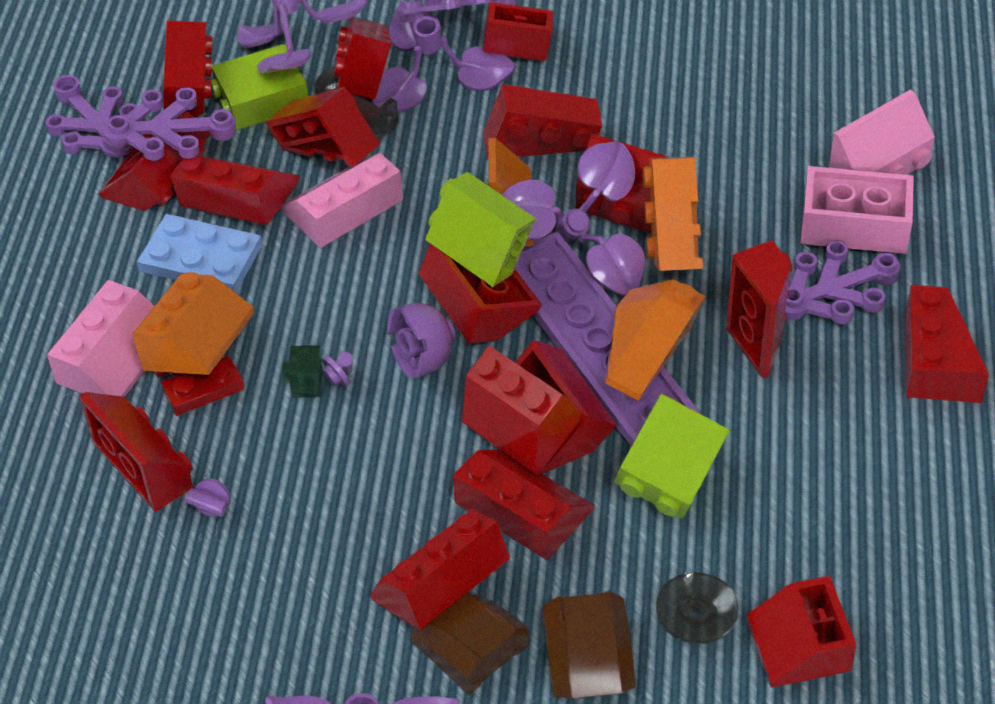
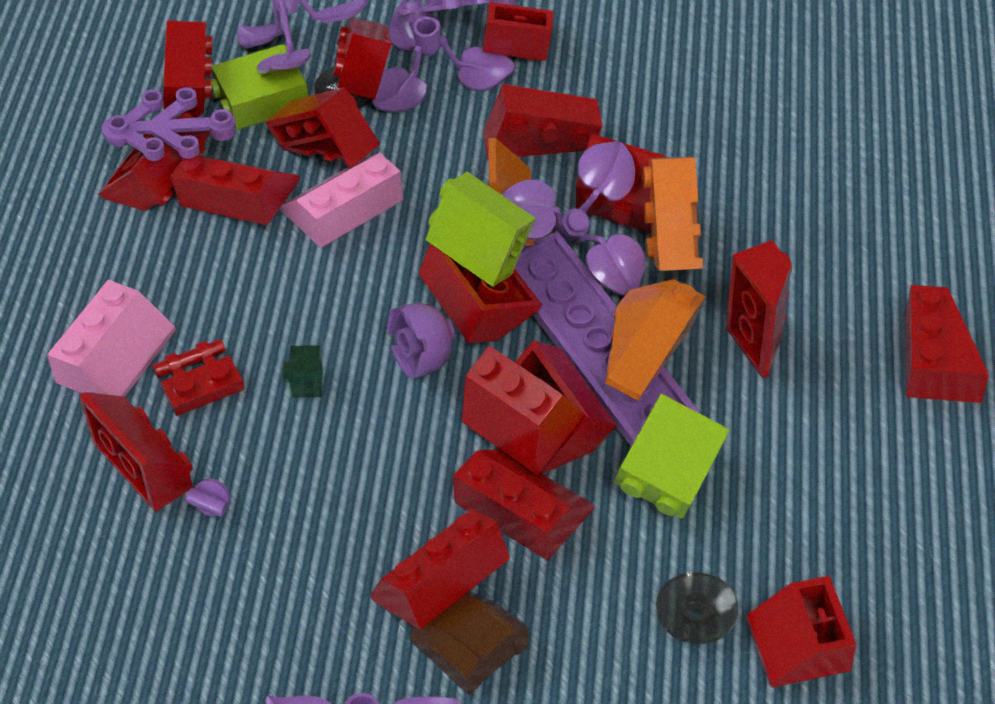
medium lavender plant [45,75,137,157] -> none
orange slope [132,272,255,375] -> none
light blue plate [137,214,263,293] -> none
medium lavender plate [321,352,353,387] -> none
clear smoke bracket [352,94,399,141] -> none
reddish brown slope [542,590,636,699] -> none
medium lavender plant [785,241,900,324] -> none
bright pink slope [800,166,914,254] -> none
bright pink slope [829,90,935,175] -> none

